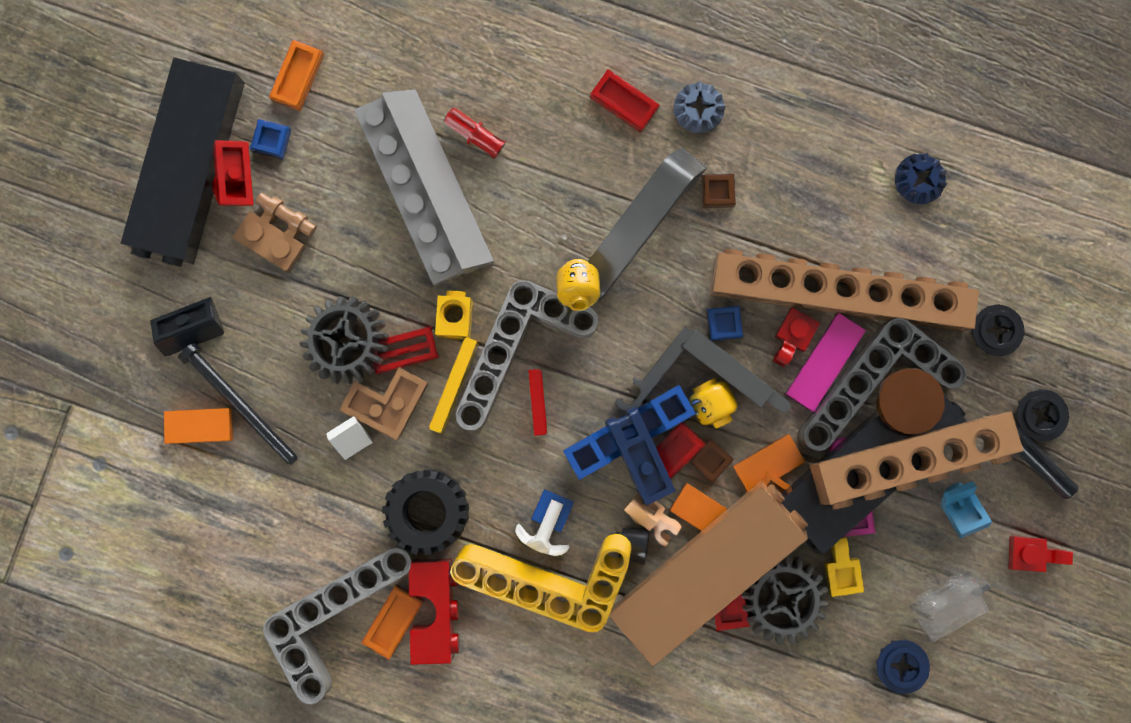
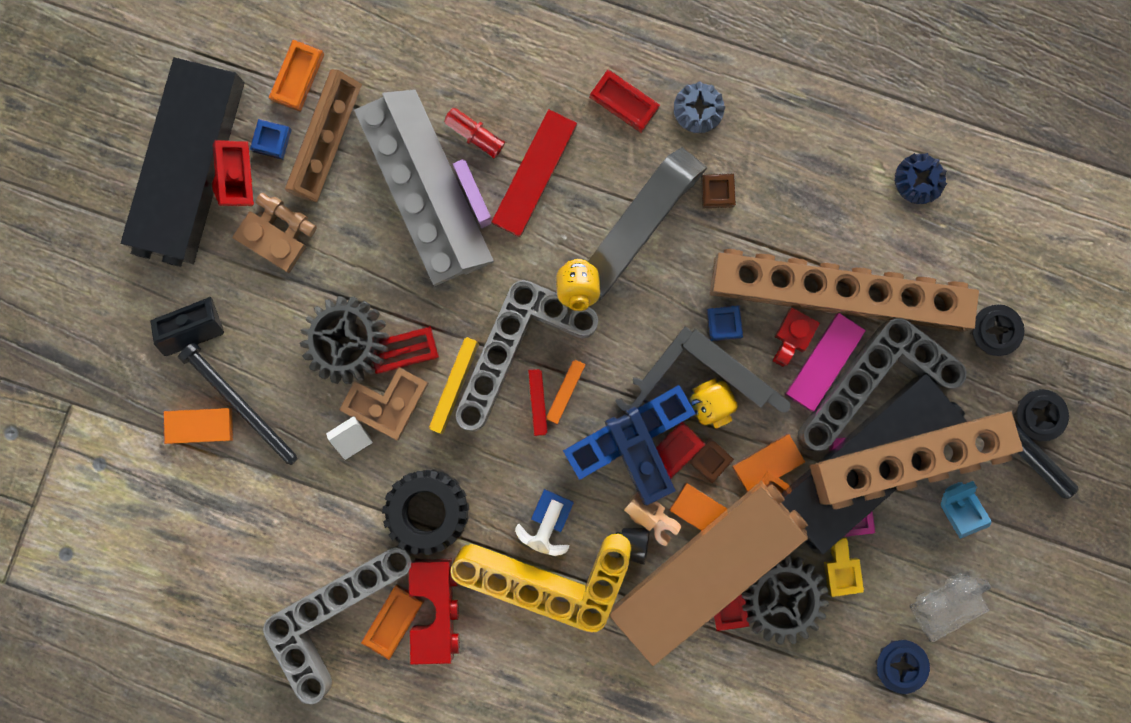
yellow brick [435,291,473,339] -> none
reddish brown tile [876,368,945,435] -> none
red plate [1008,536,1073,572] -> none
none -> medium nougat brick [285,69,362,202]
none -> lavender tile [453,159,492,228]
none -> red tile [491,109,577,238]
none -> orange tile [546,360,586,425]

